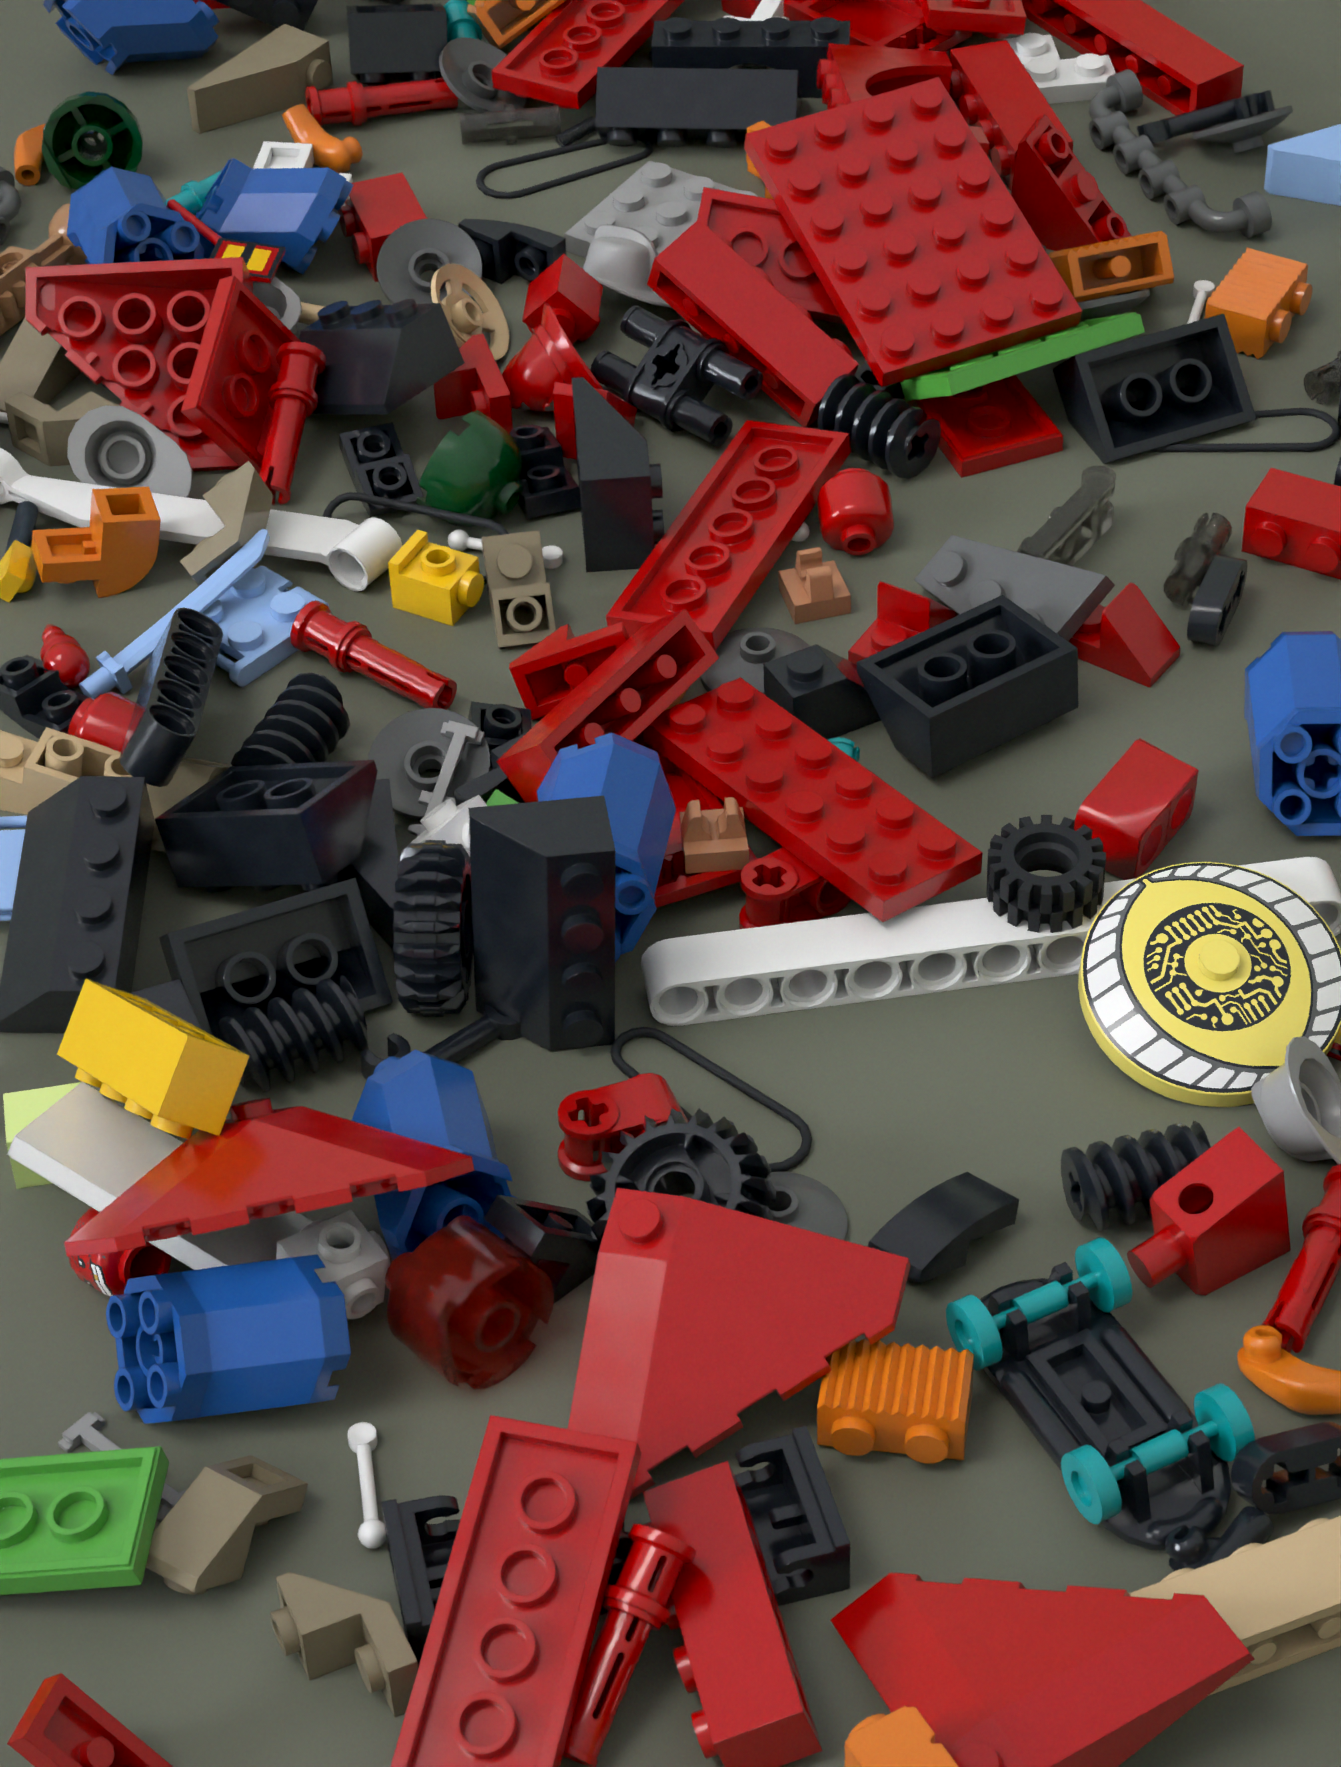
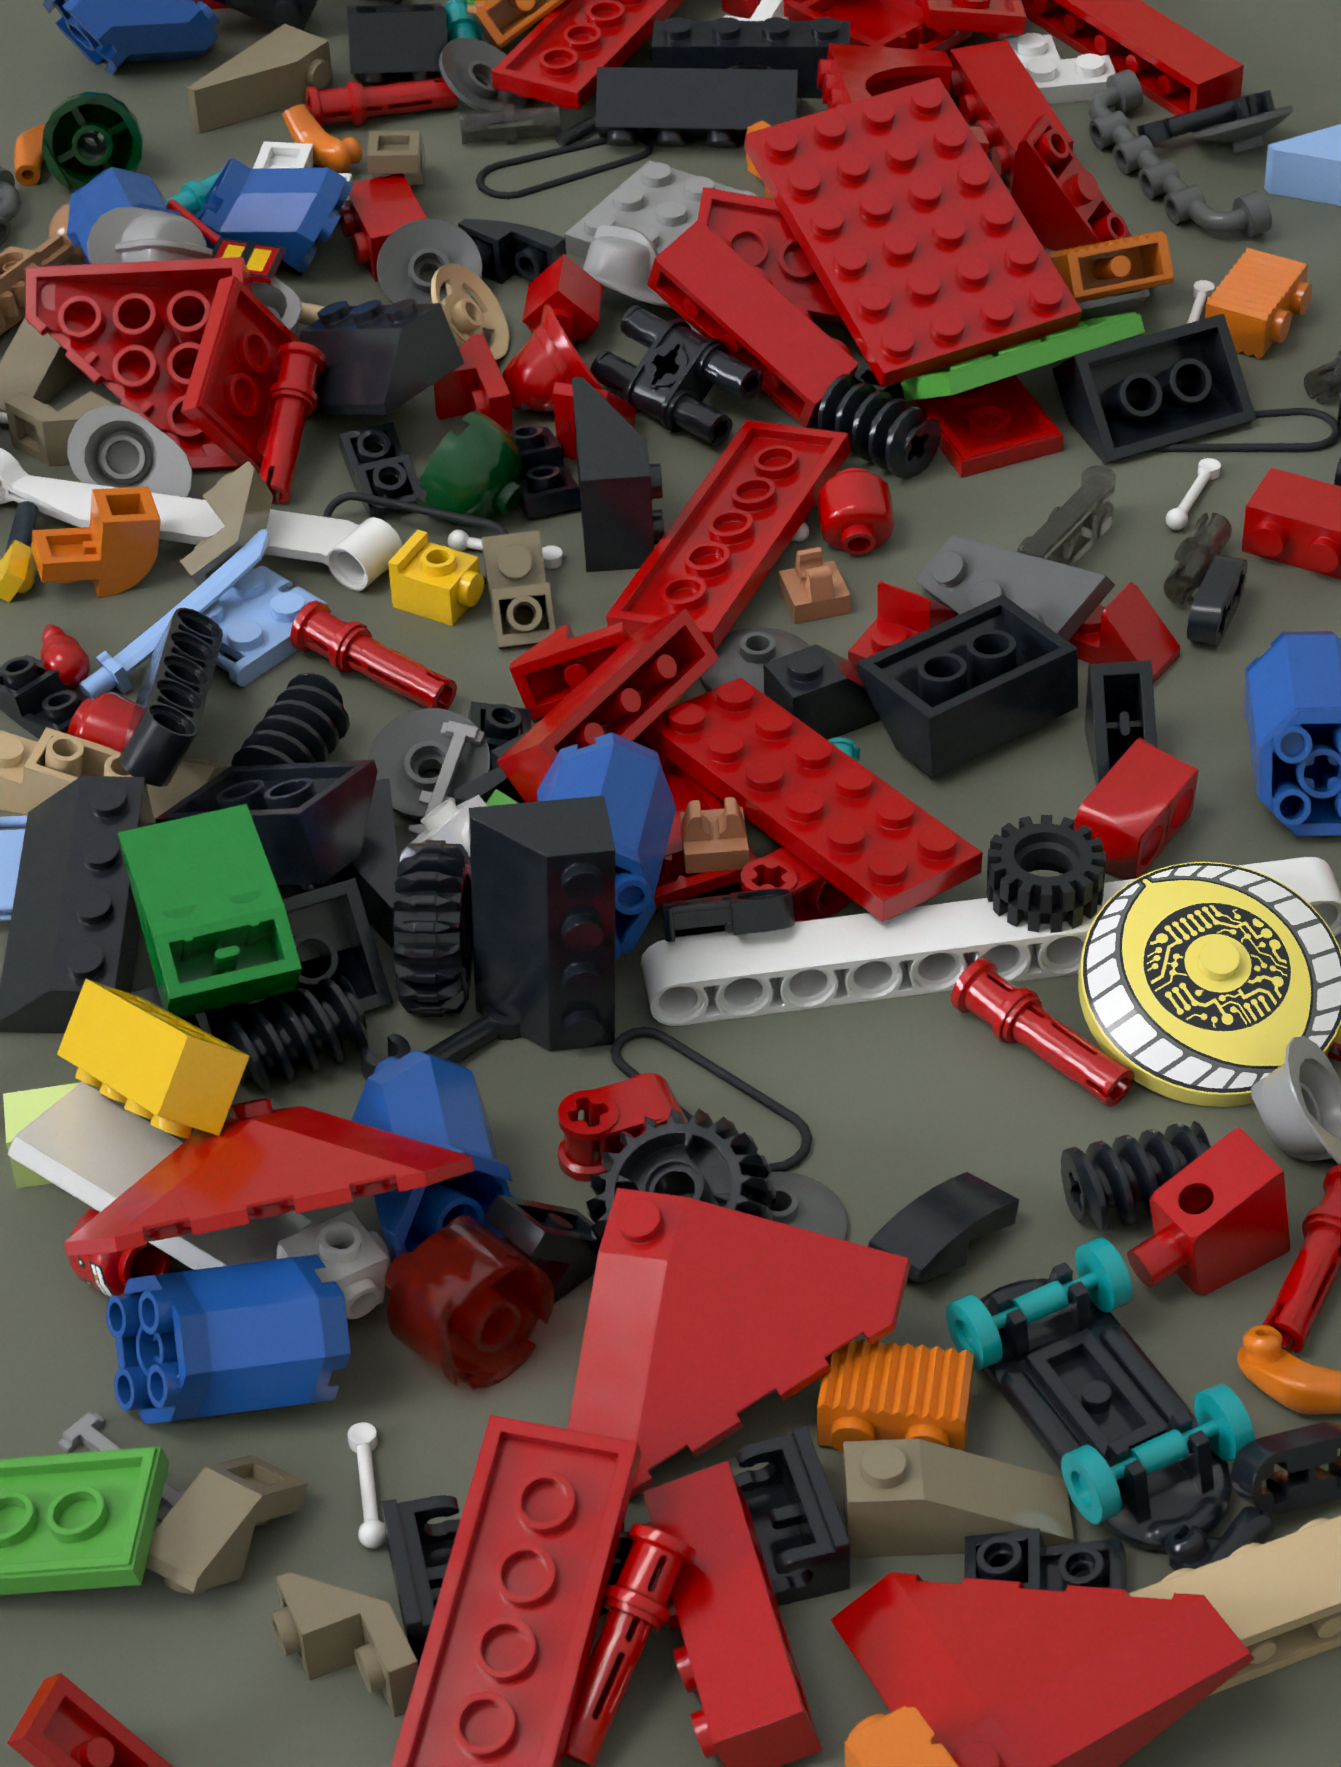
none -> light grey piece [87,207,212,264]
none -> green slope [118,804,302,1018]
none -> dark tan slope [366,130,426,187]
none -> black piece [662,889,795,942]
none -> dark tan slope [843,1439,1074,1558]
none -> red pin [951,958,1134,1107]
none -> black slope [964,1528,1127,1592]
none -> black slope [1084,660,1157,786]
none -> white hinge [1165,458,1221,530]

